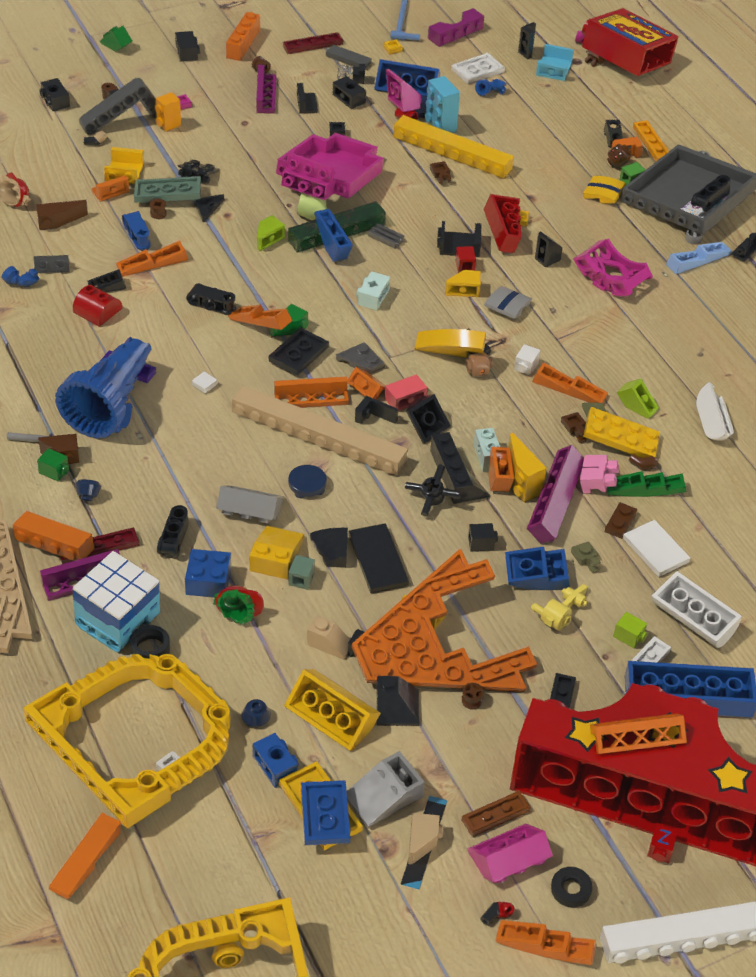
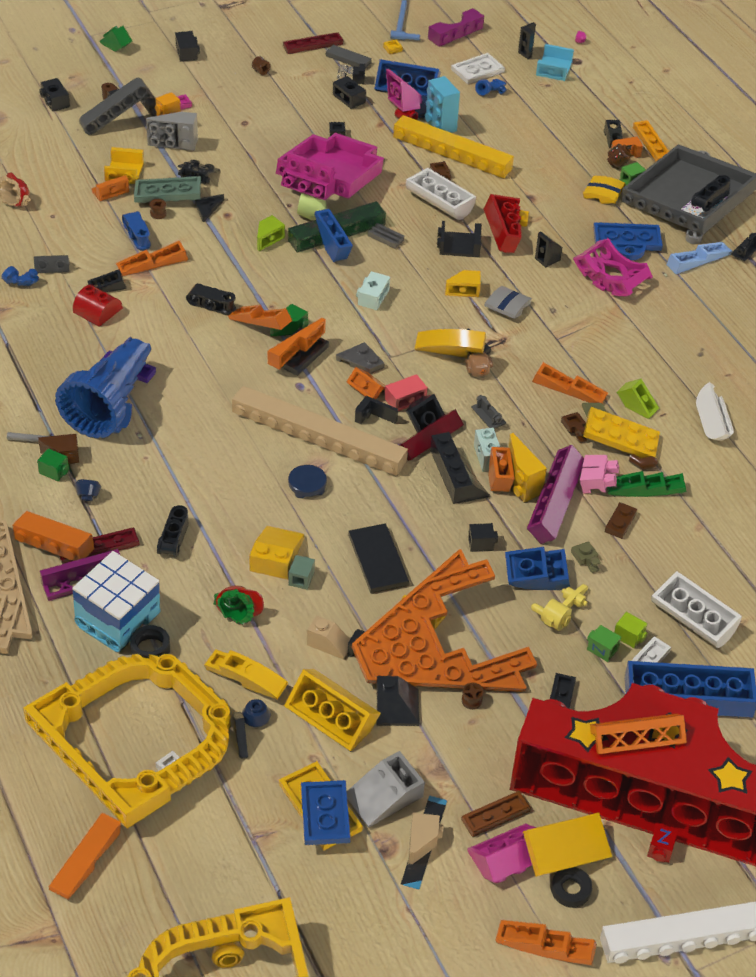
reddish brown slope [36,200,88,230] -> none
arm [84,131,106,145] -> none
blue brick [185,549,232,598] -> none
white tile [192,372,218,393] -> none
light grey slope [216,485,285,523] -> none
orange brick [226,12,260,61] -> none
blue brick [252,733,299,788] -> none
magenta fence [256,65,276,114] -> none
orange fence [274,376,349,408] -> none
black panel [297,83,318,114] -> none
black slope [310,527,348,568] -> none
black bar [405,464,462,517] -> none
red brick [455,246,476,273] -> none
arm [480,902,515,926] -> none
white brick [514,344,540,376] -> none
red brick [582,8,679,76] -> none
reddish brown tile [585,50,604,67] -> none
white tile [623,520,690,577] -> none
none -> light grey slope [146,112,198,151]
none -> yellow slope [204,649,288,699]
none -> black tile [233,711,248,758]
none -> orange slope [267,318,326,370]
none -> dark red tile [399,409,464,461]
none -> white brick [406,168,476,220]
none -> dark grey hinge [471,395,507,429]
none -> yellow tile [523,813,612,877]
none -> bright green brick [587,625,621,662]
none -> blue plate [593,222,663,260]

